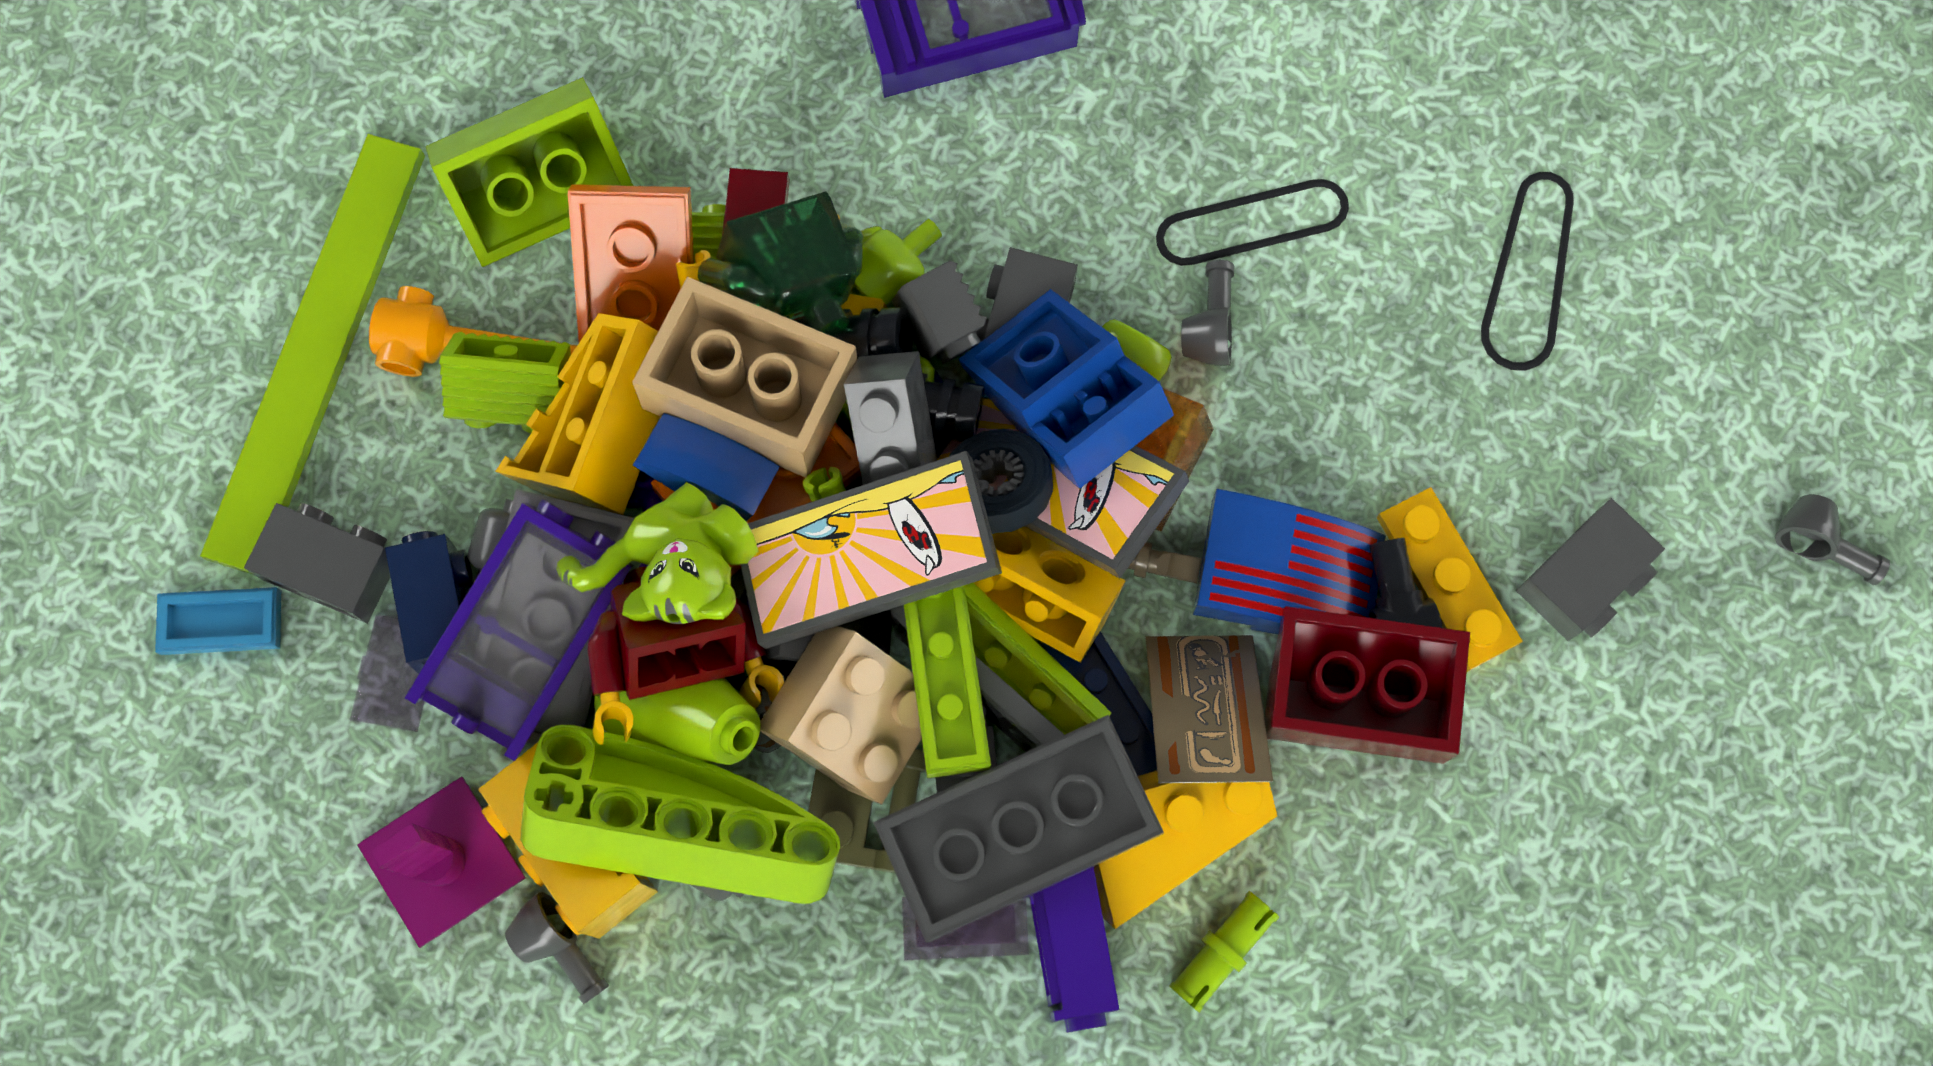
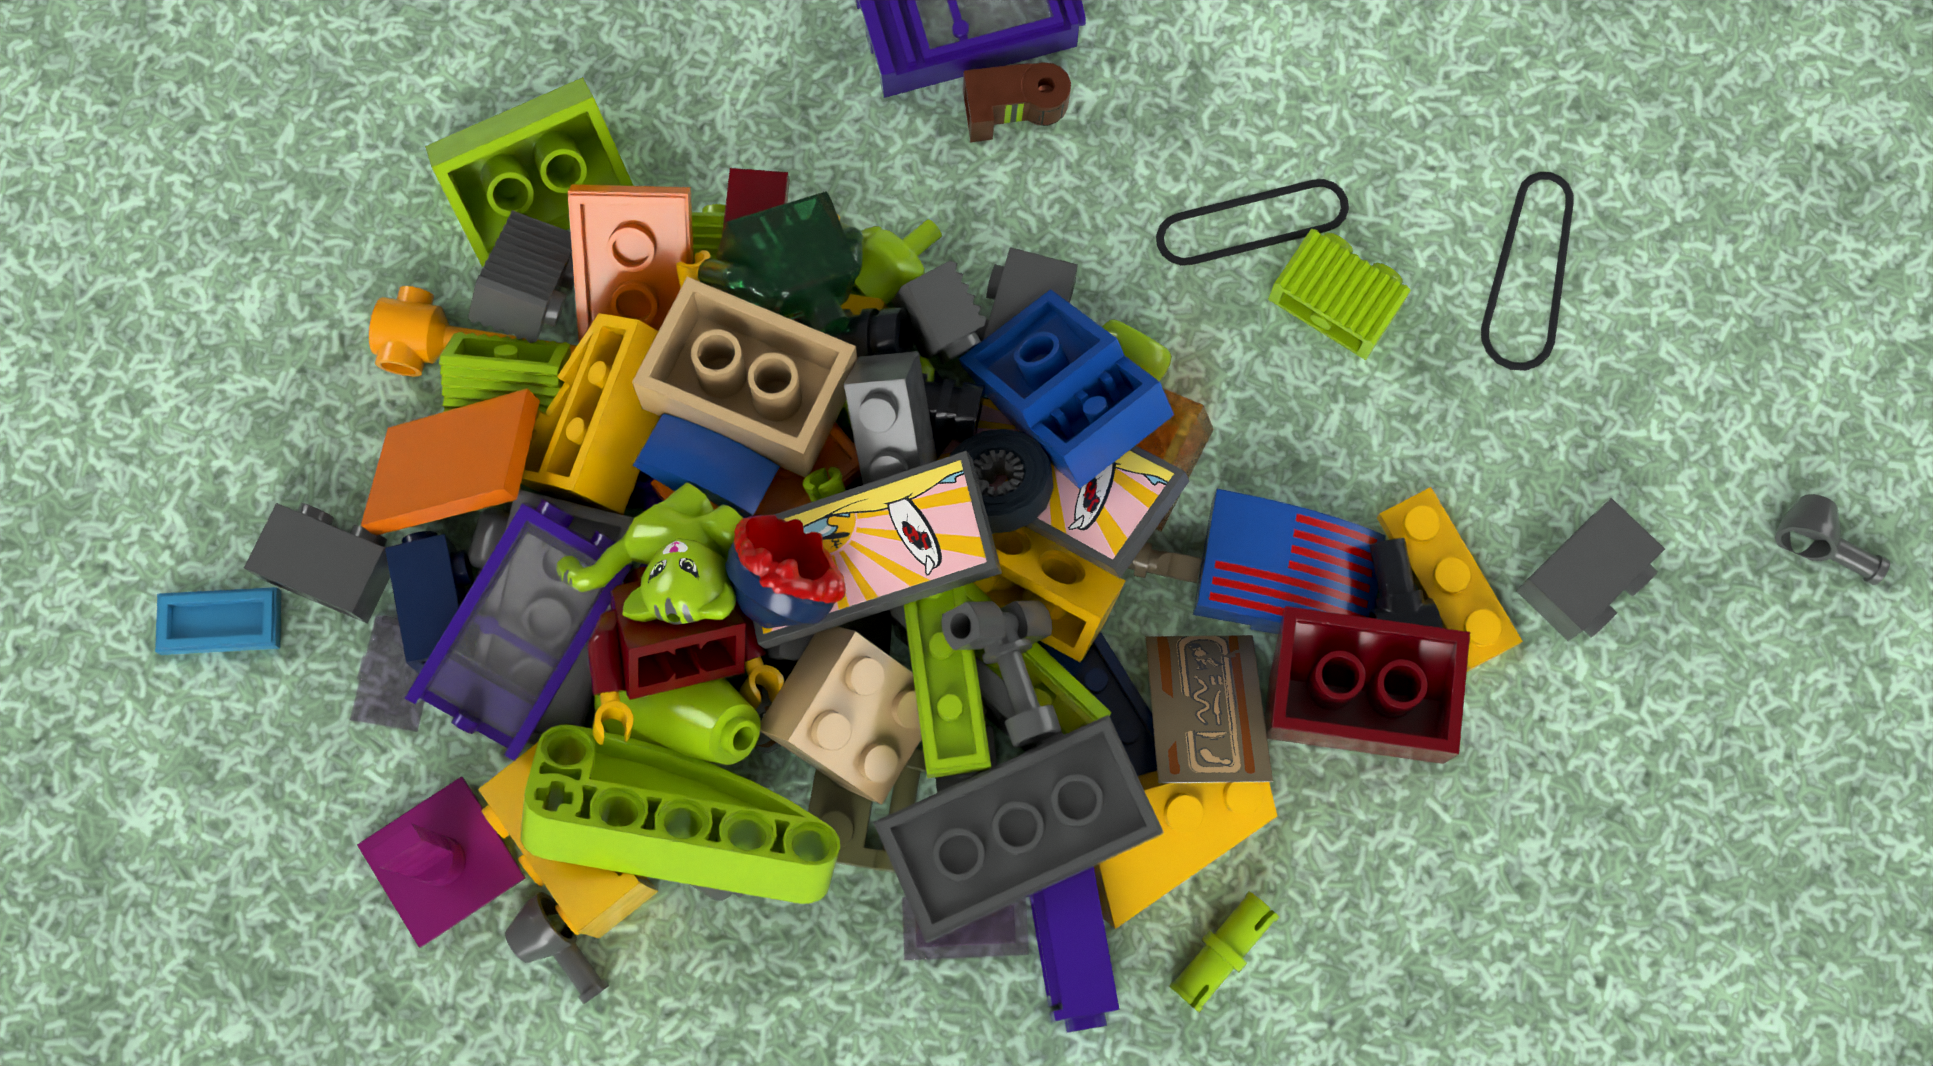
lime tile [200,134,425,575] -> none
dark grey bar [1181,259,1235,366] -> none
none -> orange tile [361,389,540,536]
none -> dark grey brick [468,210,574,344]
none -> red hair [725,514,846,628]
none -> dark grey bar [942,600,1062,747]
none -> copper leg [963,62,1071,143]
none -> lime brick [1268,229,1411,360]

